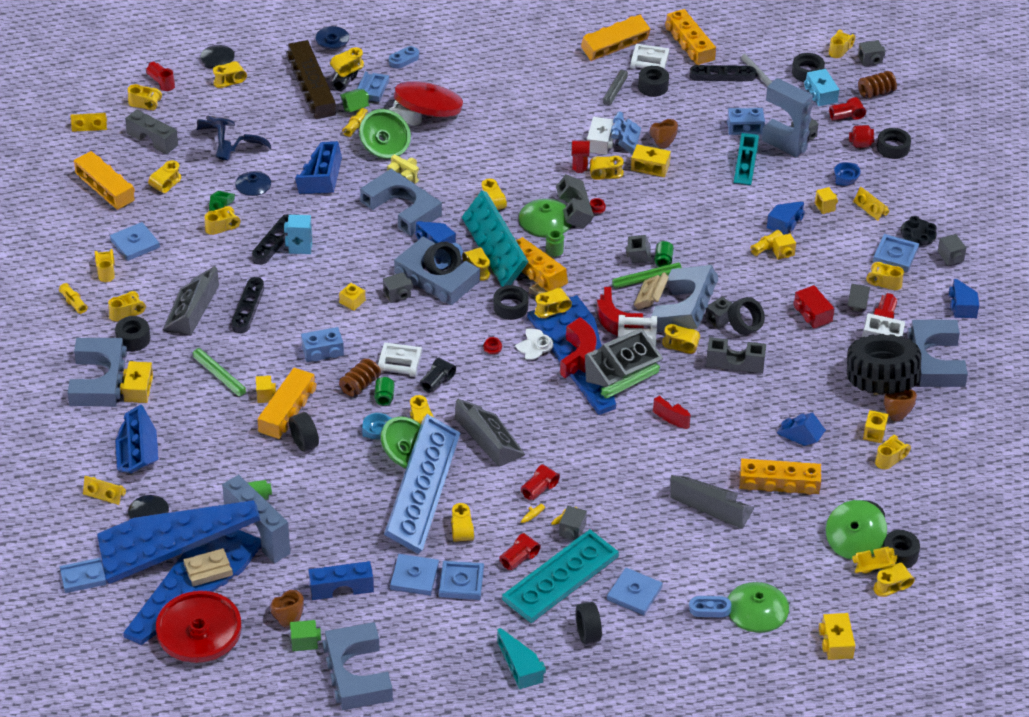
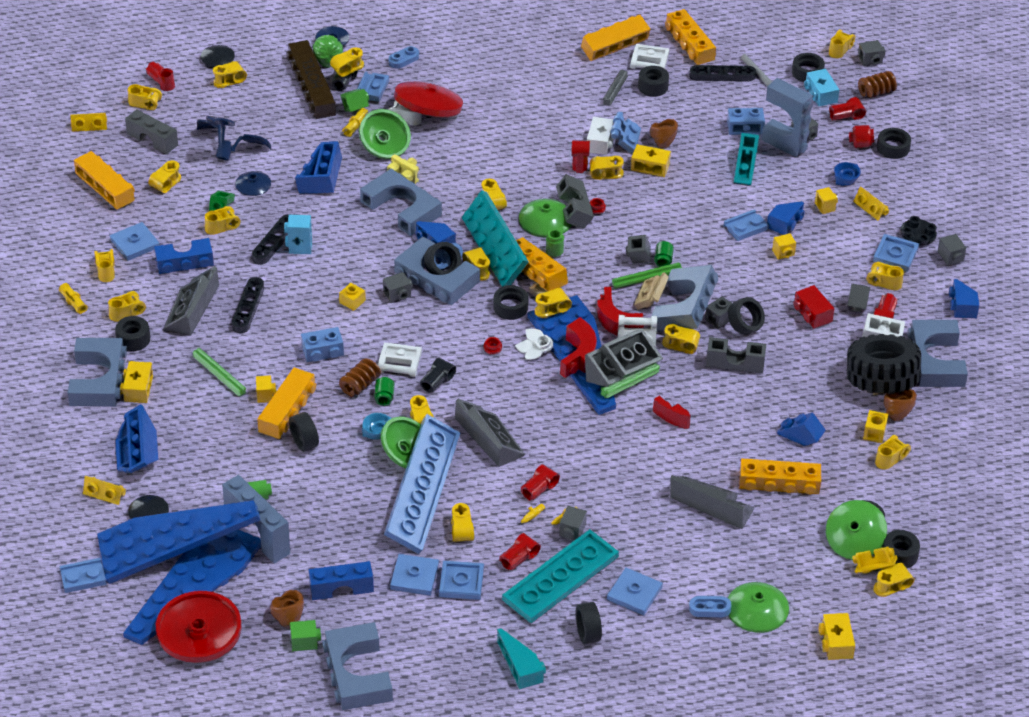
tan plate [183,548,233,586] -> none
yellow pin [750,230,783,256] -> none
none -> blue arch [154,238,214,274]
none -> bright green hair [312,35,343,68]
none -> medium blue plate [723,209,769,241]

